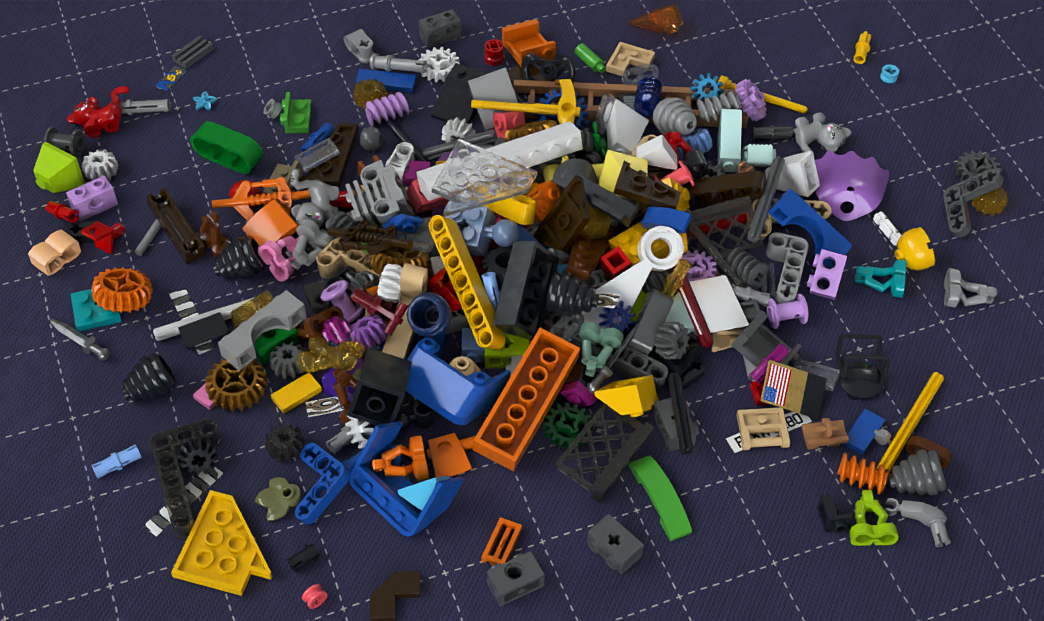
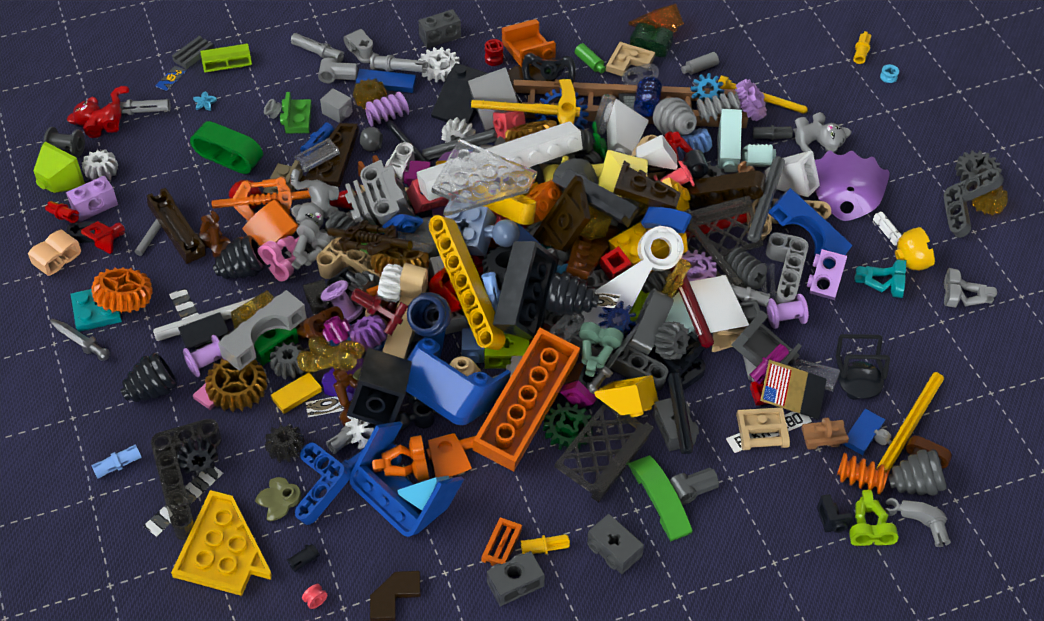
none -> lavender hose [183,335,226,377]
none -> lime piece [200,44,252,73]
none -> light grey pin [291,33,344,63]
none -> light grey piece [318,57,358,83]
none -> light grey brick [320,89,353,123]
none -> yellow axle [521,535,570,555]
none -> clear green brick [630,23,673,57]
none -> dark grey piece [669,468,719,505]
none -> light grey cylinder [681,52,719,75]

